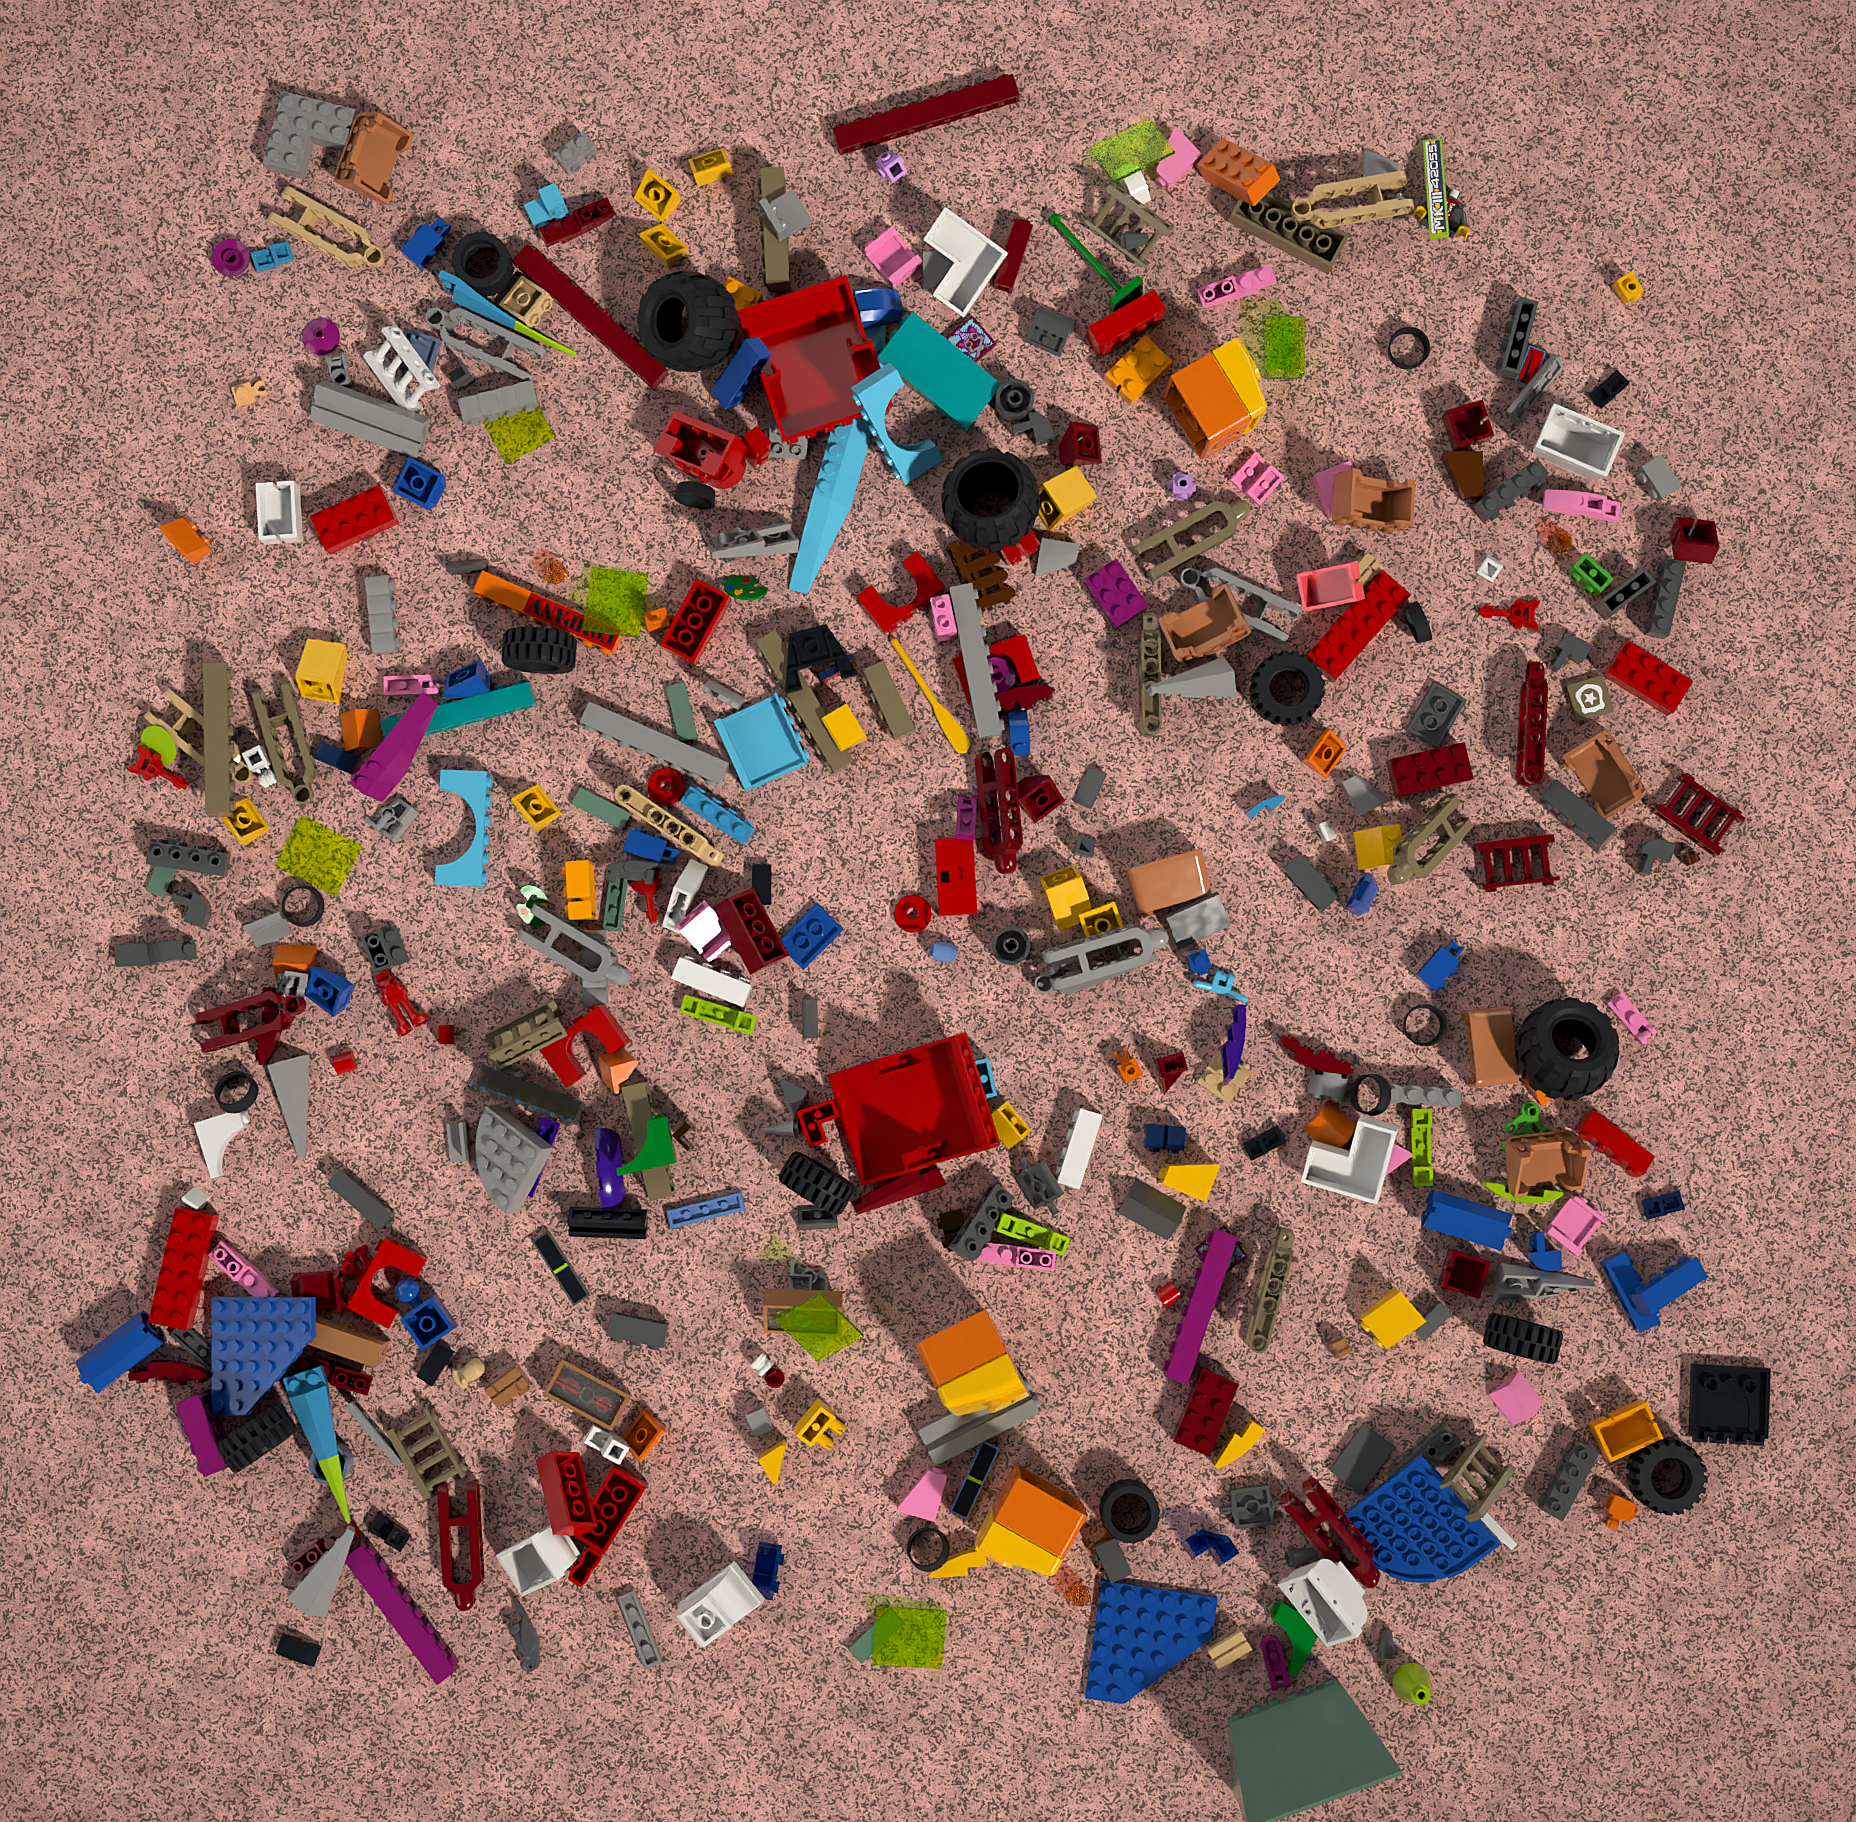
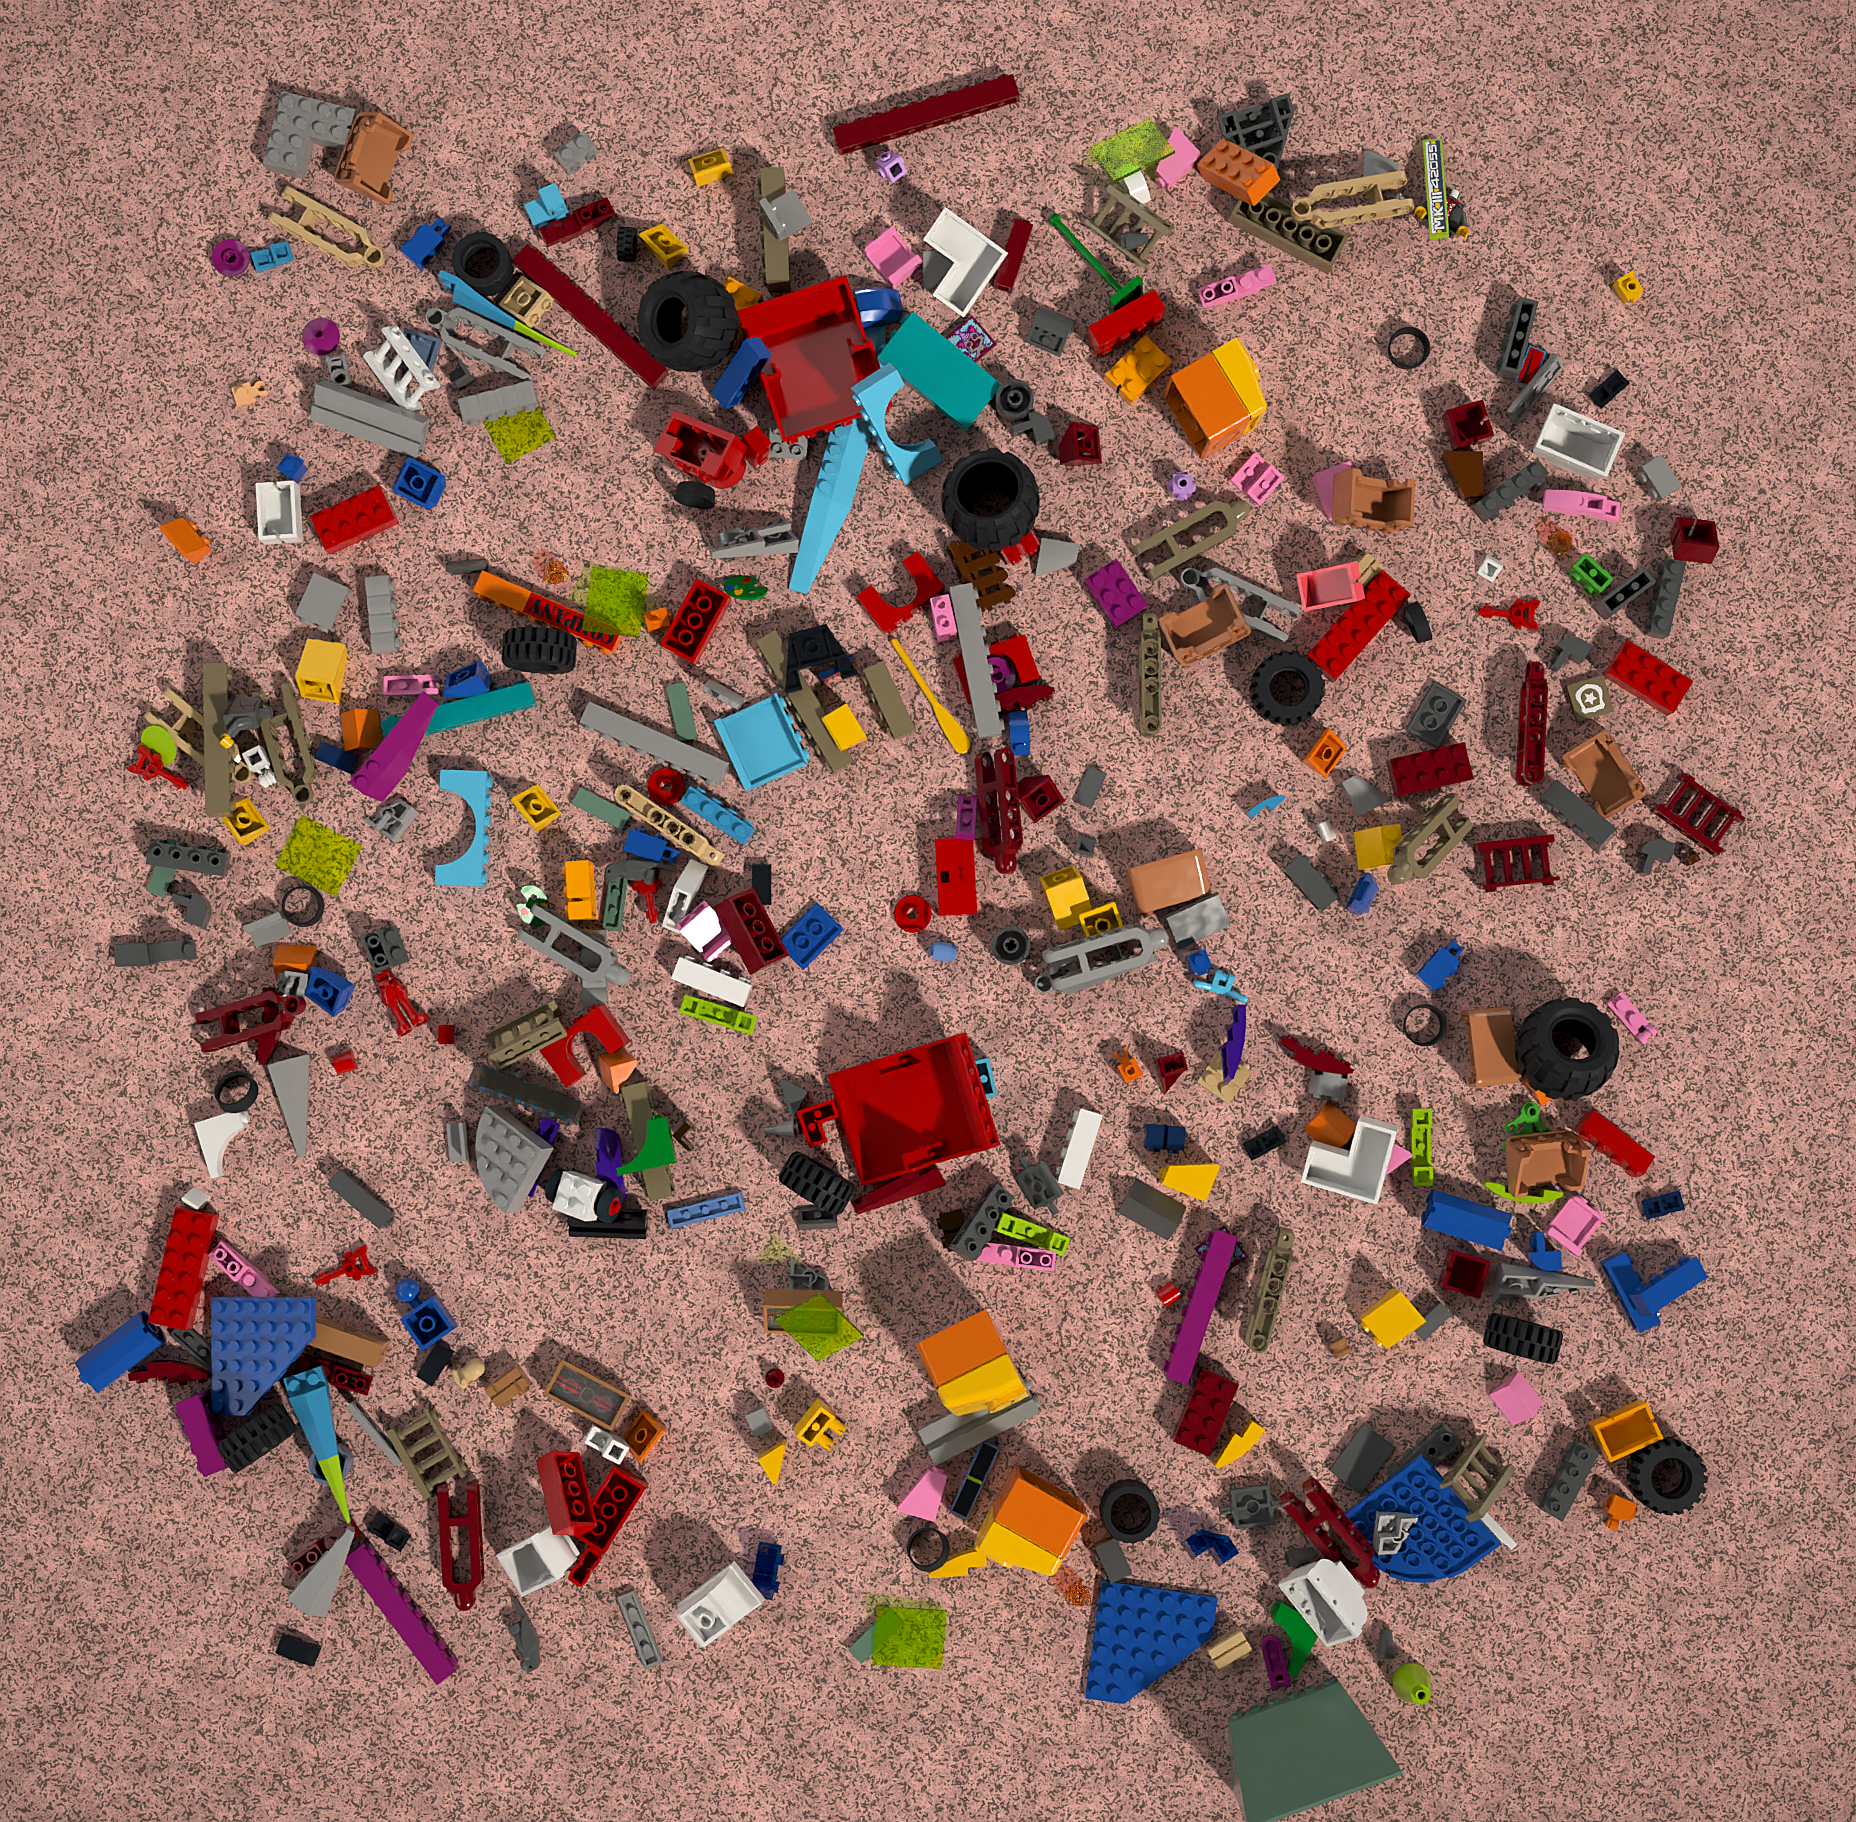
dark red panel [290,1270,348,1313] -> none
red arch [346,1236,428,1329] -> none
black tile [532,1230,590,1306] -> none
dark grey brick [606,1311,670,1350] -> none
yellow slope [634,168,681,222] -> none
white wheel [750,1352,774,1377] -> none
dark grey slope [802,999,818,1038] -> none
yellow brick [991,1101,1032,1150] -> none
yellow slope [1038,466,1097,531] -> none
light grey wedge [1147,657,1236,700] -> none
clear neon green piece [1263,316,1305,379] -> none
black tyre [1349,1074,1391,1116] -> none
light grey brick [1379,1084,1461,1107] -> none
black hinge [1688,1363,1771,1446] -> none
none -> dark grey torso [220,696,273,749]
none -> blue brick [276,453,308,483]
none -> light grey panel [295,573,353,633]
none -> white brick [545,1168,623,1223]
none -> black tyre [616,226,638,262]
none -> dark grey wedge [1217,93,1294,170]
none -> light grey slope [1372,1512,1418,1555]

